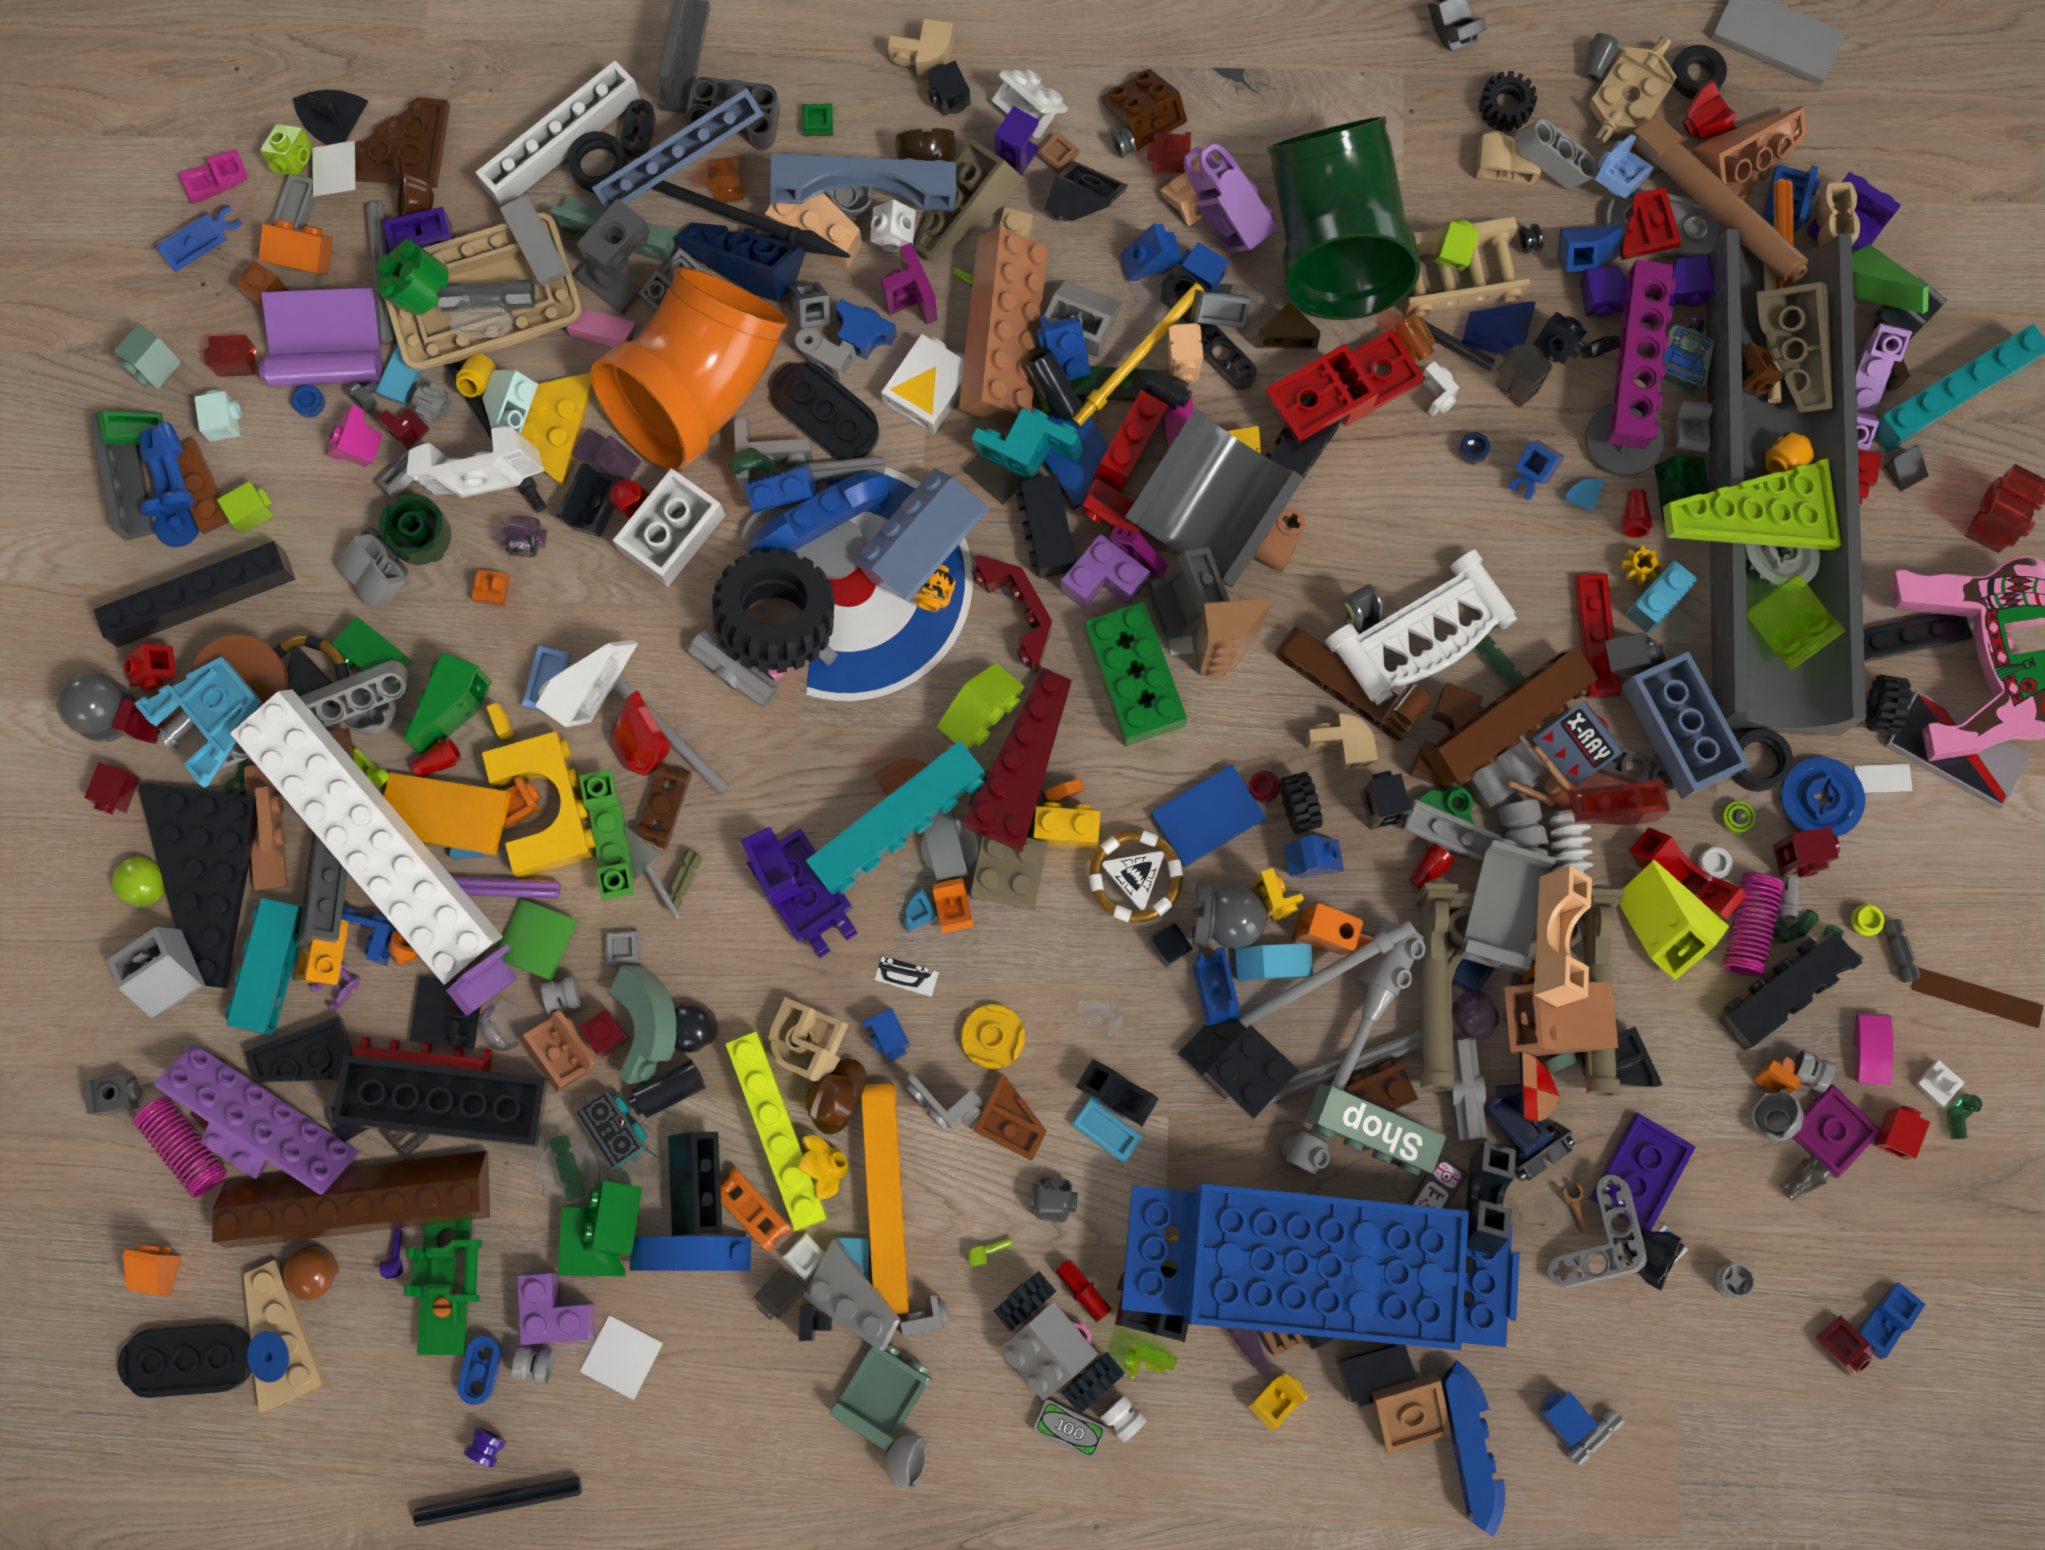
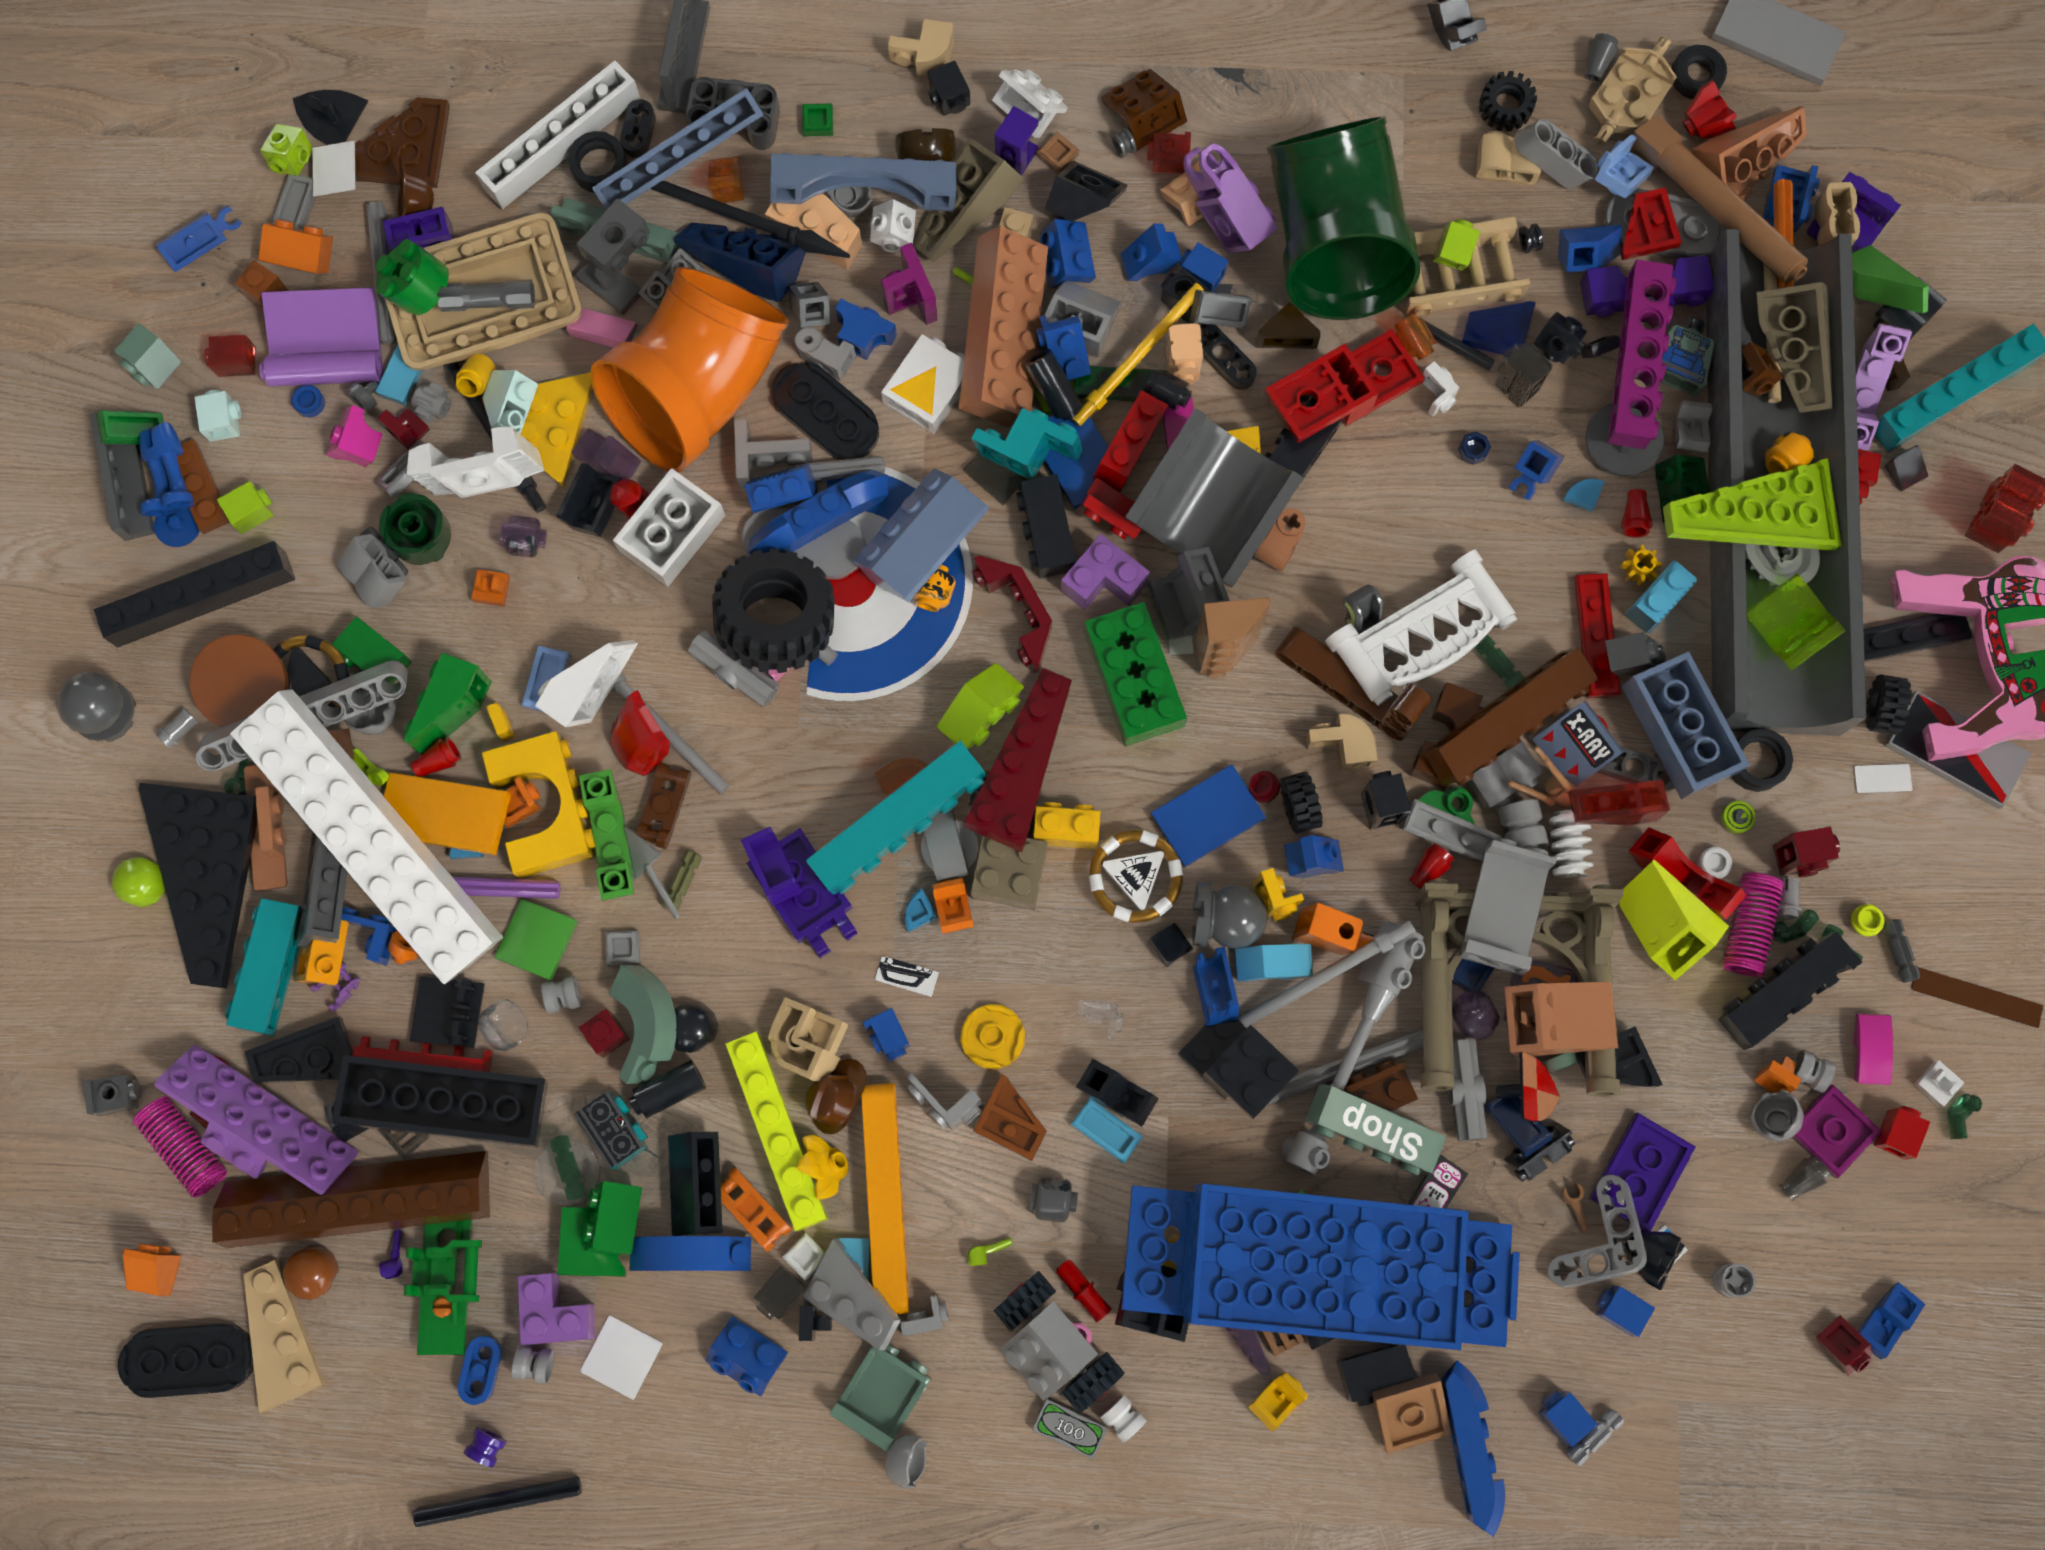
dark red brick [84,762,140,815] -> none
light grey slope [106,926,205,1019] -> none
dark red bracket [112,698,165,744] -> none
red brick [124,643,177,691] -> none
medium azure wing [135,656,262,788] -> none
dark pink slope [179,150,248,204] -> none
blue piece [247,1331,289,1383] -> none
medium lavender panel [446,944,517,1016] -> none
clear tile [450,304,514,338] -> none
light grey tile [499,194,569,287] -> none
nougat bracket [520,1010,596,1092] -> none
clear green arm [728,448,776,475] -> none
orange tile [1042,779,1085,802] -> none
magenta tile [1109,527,1168,576] -> none
clear neon green bracket [1123,1343,1177,1379] -> none
black arch [1466,1141,1516,1256] -> none
light nougat arch [1534,865,1592,1007] -> none
blue gear [1780,757,1865,837] -> none
none -> blue bracket [706,1317,788,1396]
none -> blue bracket [1040,219,1096,288]
none -> blue brick [1596,1286,1655,1337]

